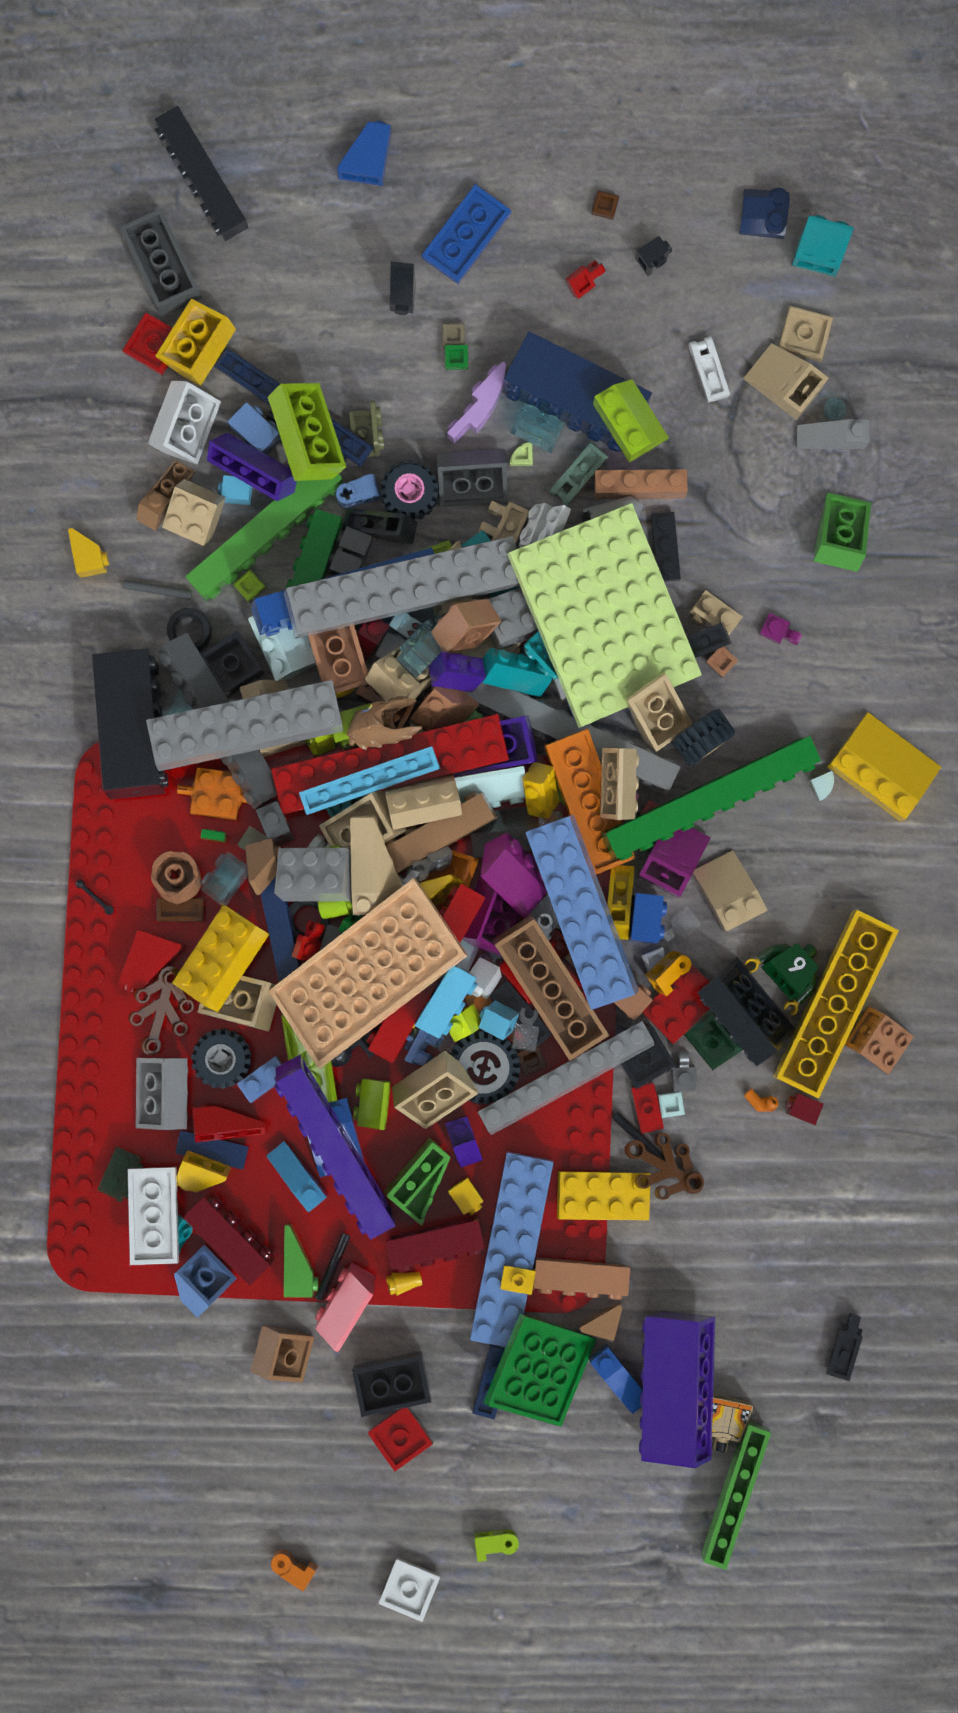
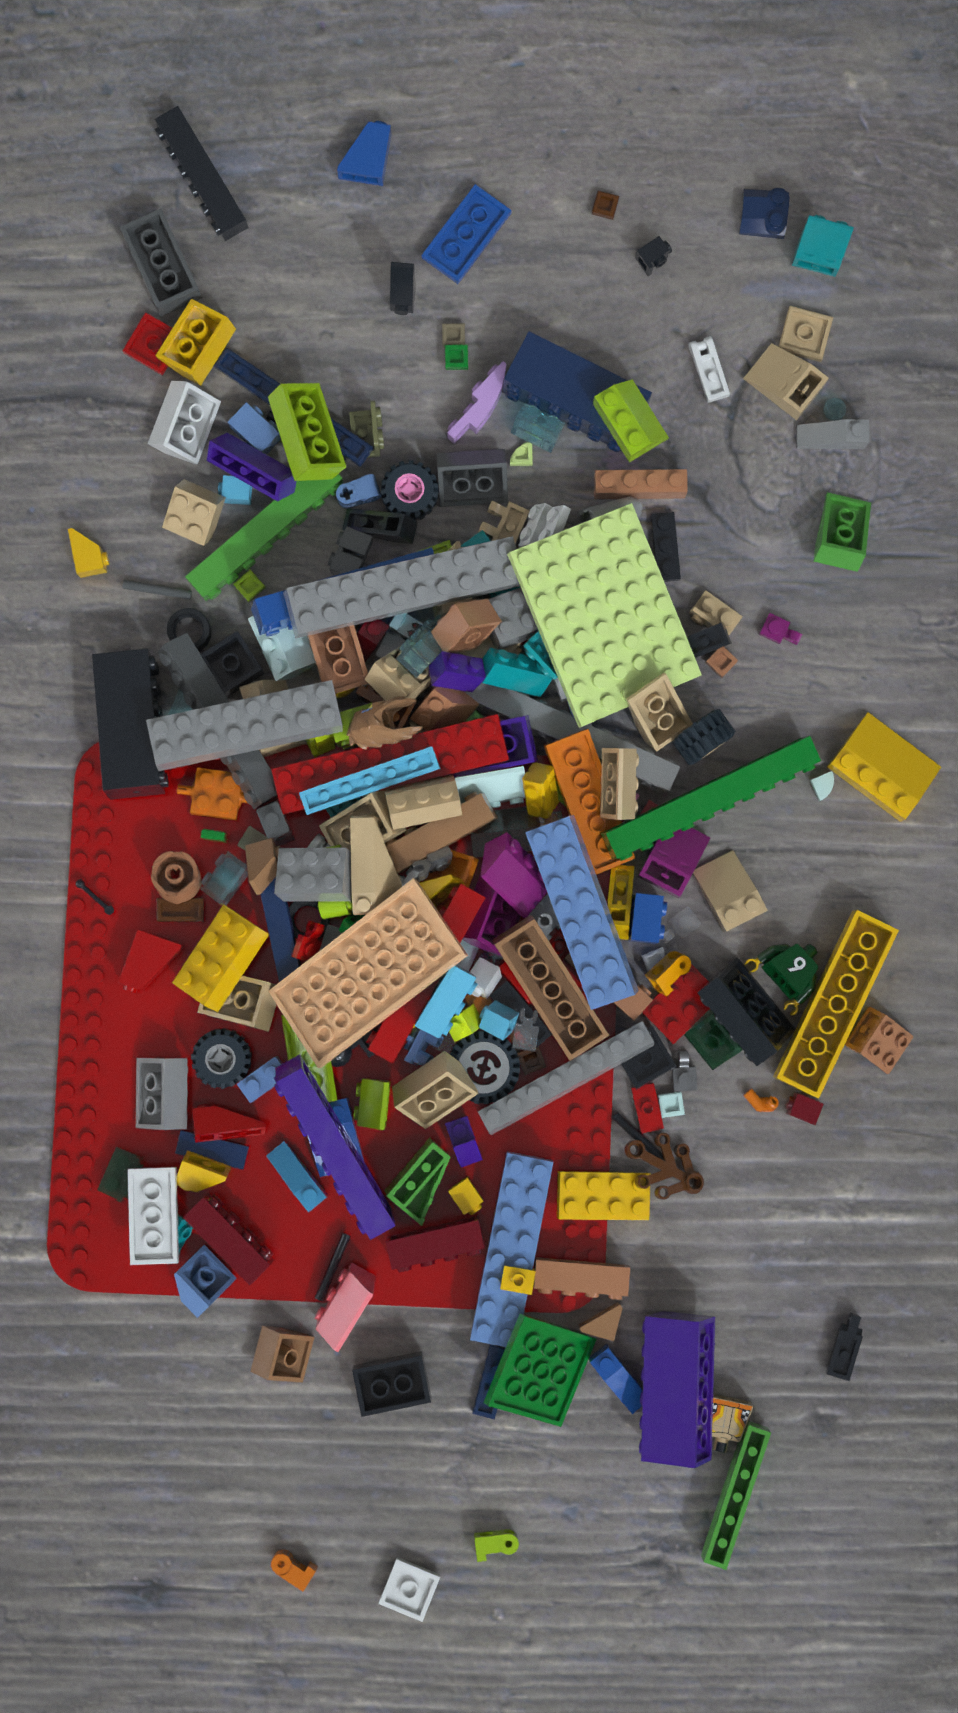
reddish brown plant [128,966,194,1055] -> none
medium nougat slope [136,460,195,531] -> none
bright green slope [284,1223,318,1297] -> none
green brick [286,509,343,588] -> none
red plate [368,1407,433,1472] -> none
yellow cone [386,1272,422,1296] -> none
sand green plate [550,443,608,506] -> none
red plate [565,260,606,299] -> none

